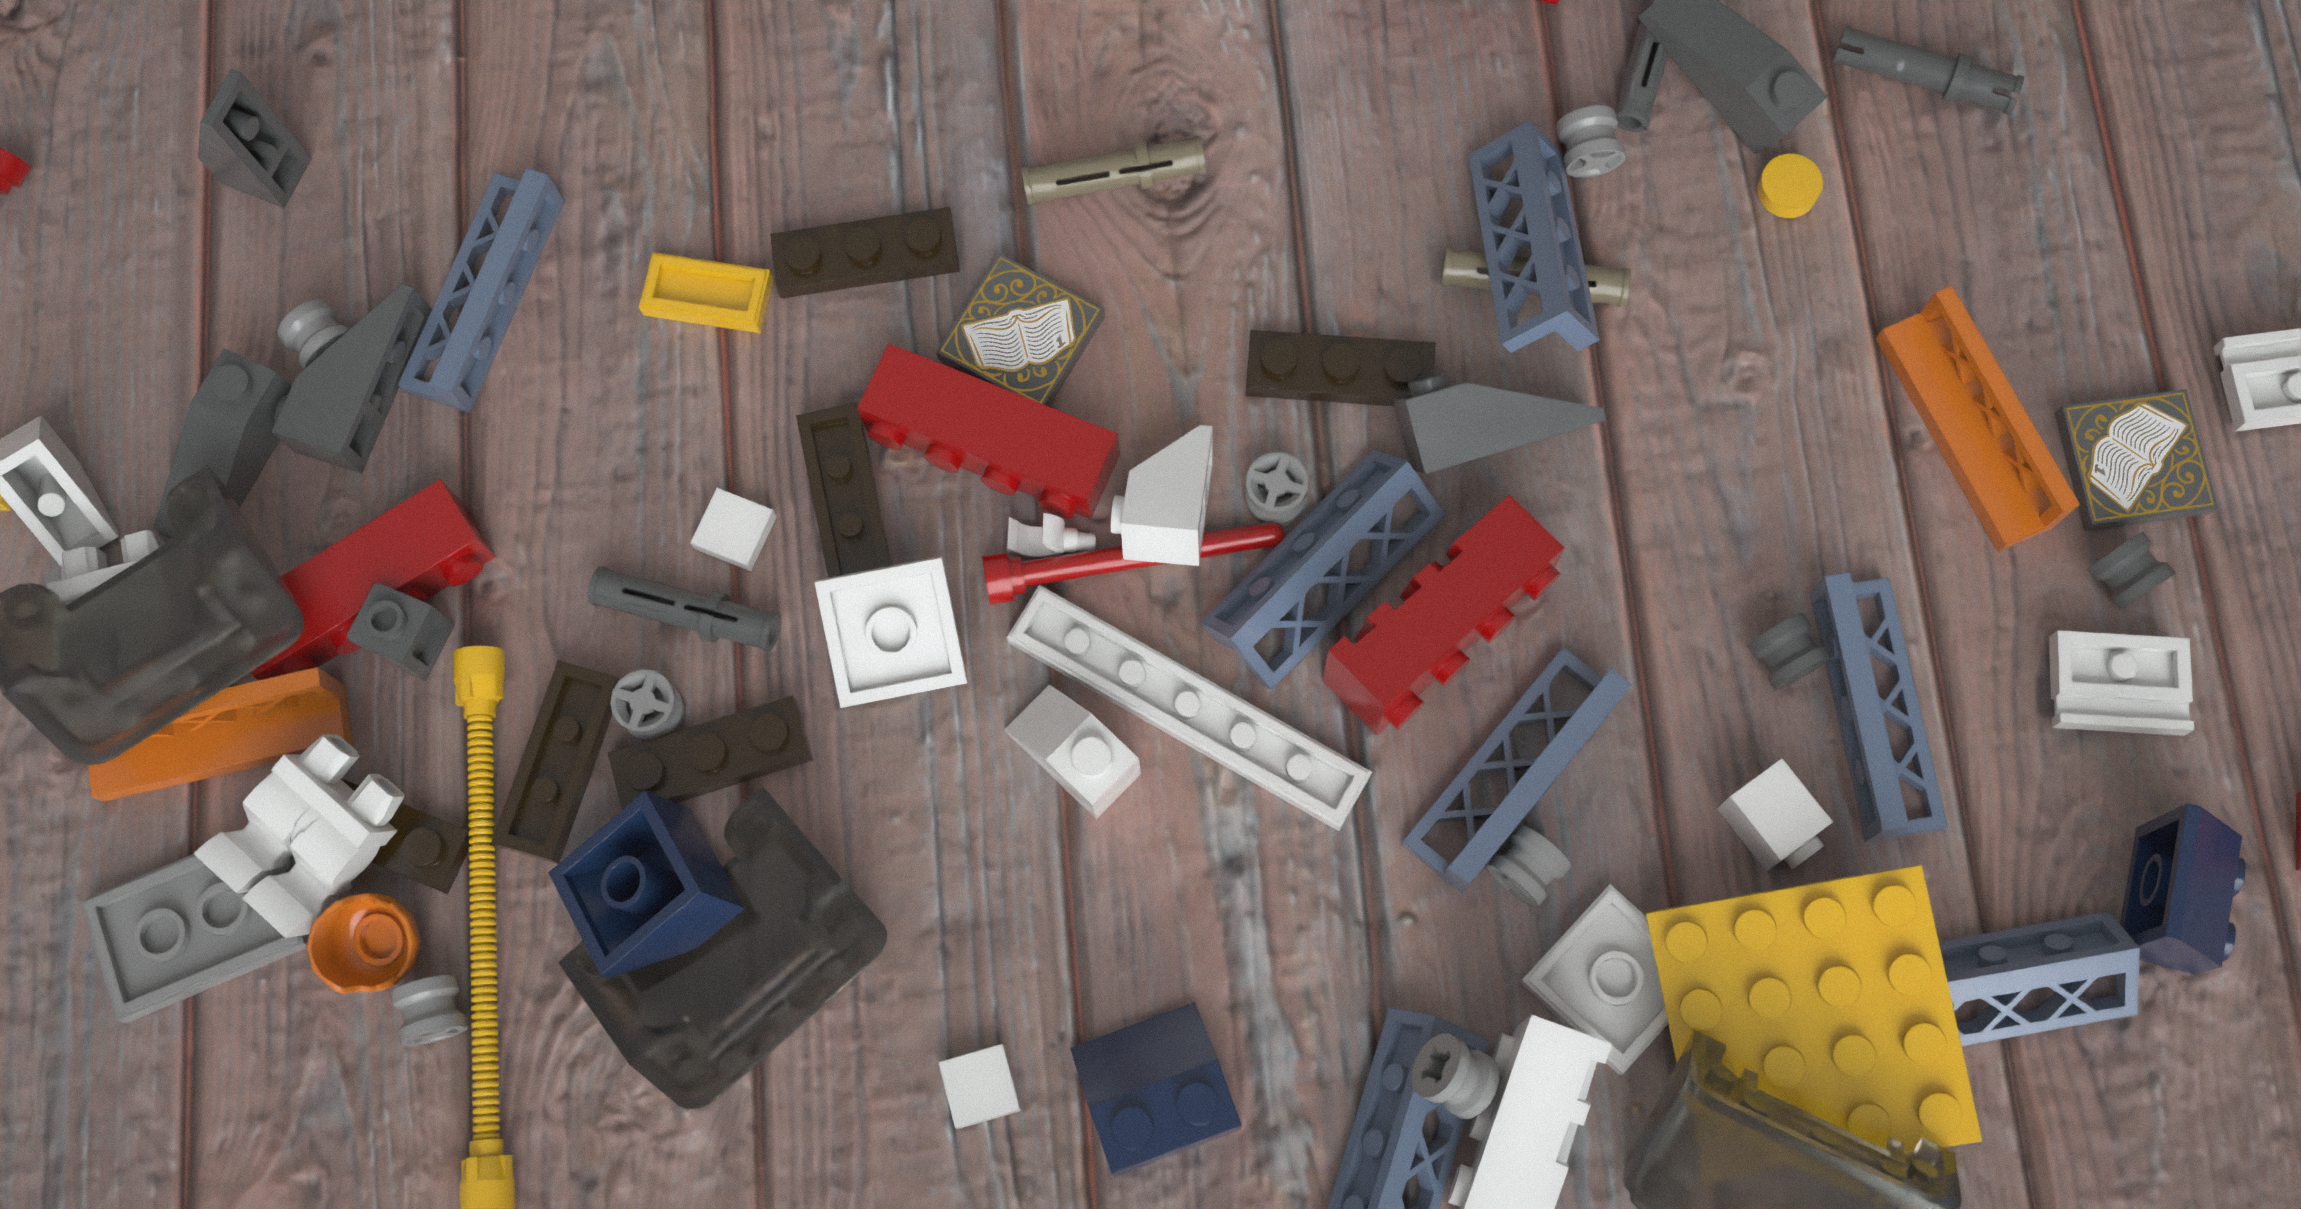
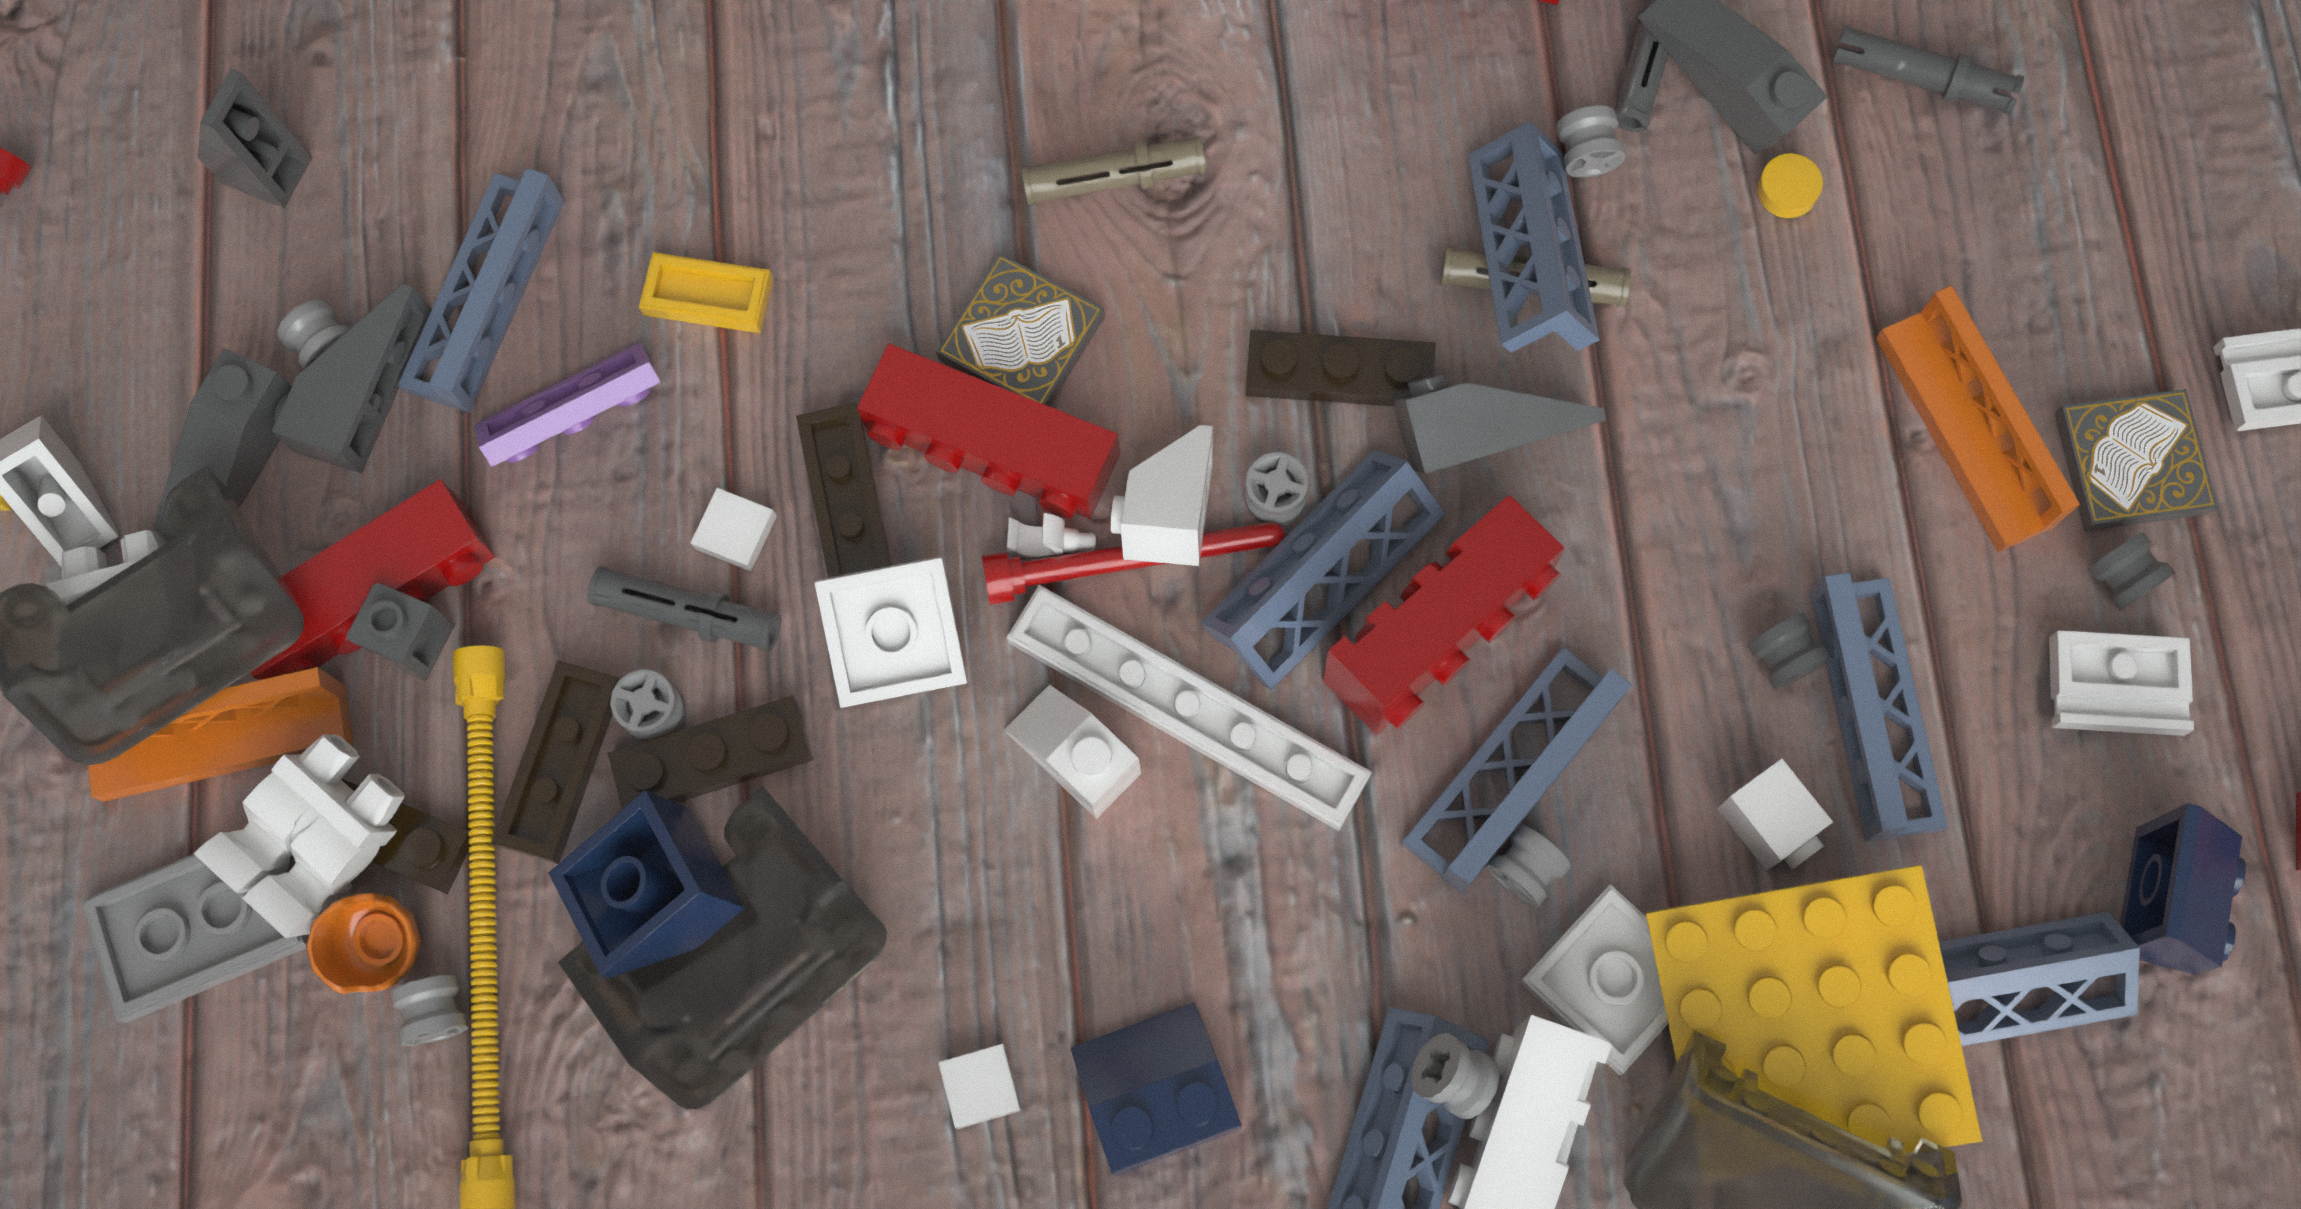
dark brown plate [770,207,960,299] -> none
none -> medium lavender plate [475,342,661,467]

